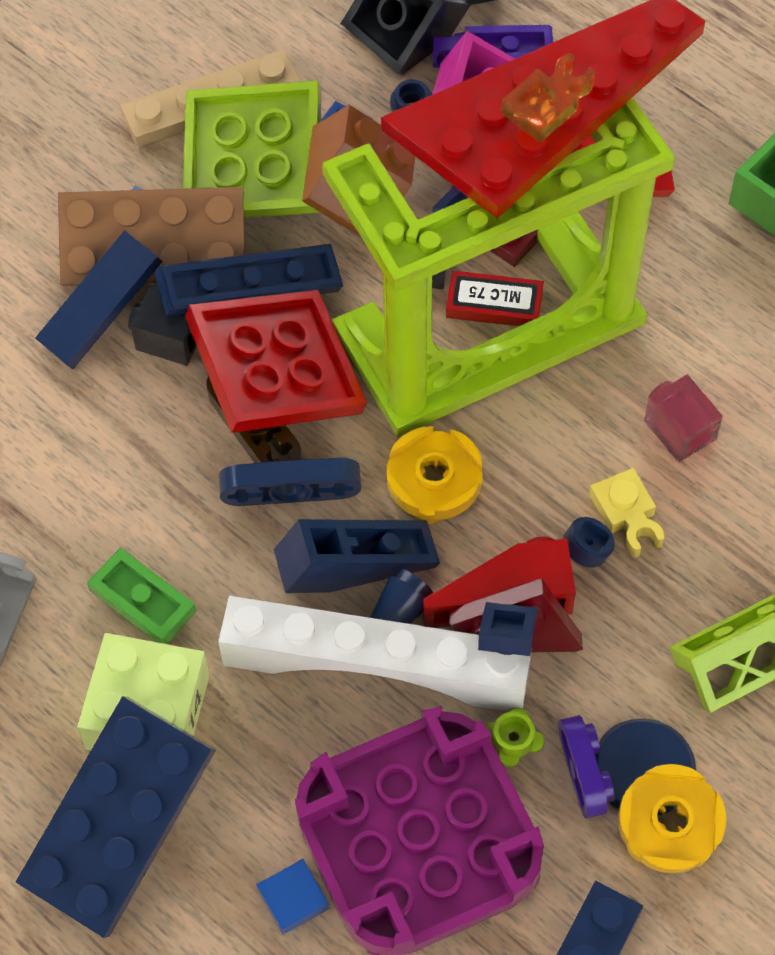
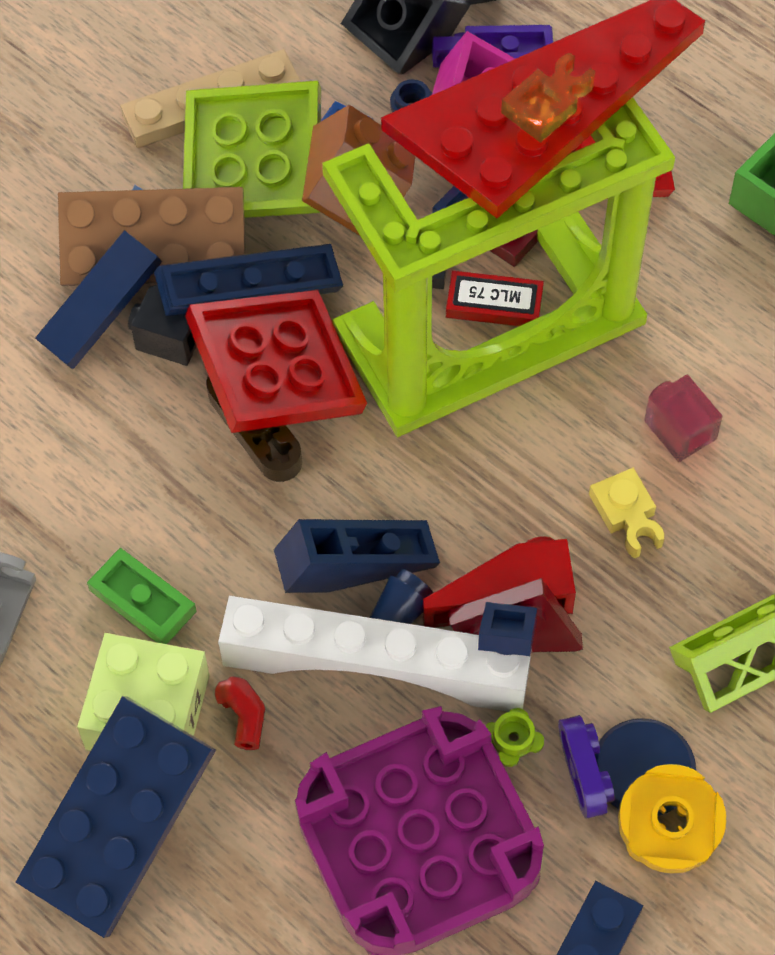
dark blue beam [219,457,361,506] -> none
blue tile [256,859,330,935] -> none
yellow plate [387,426,483,524] -> none
dark blue tile [563,517,615,568] -> none
none -> red arm [214,676,265,750]

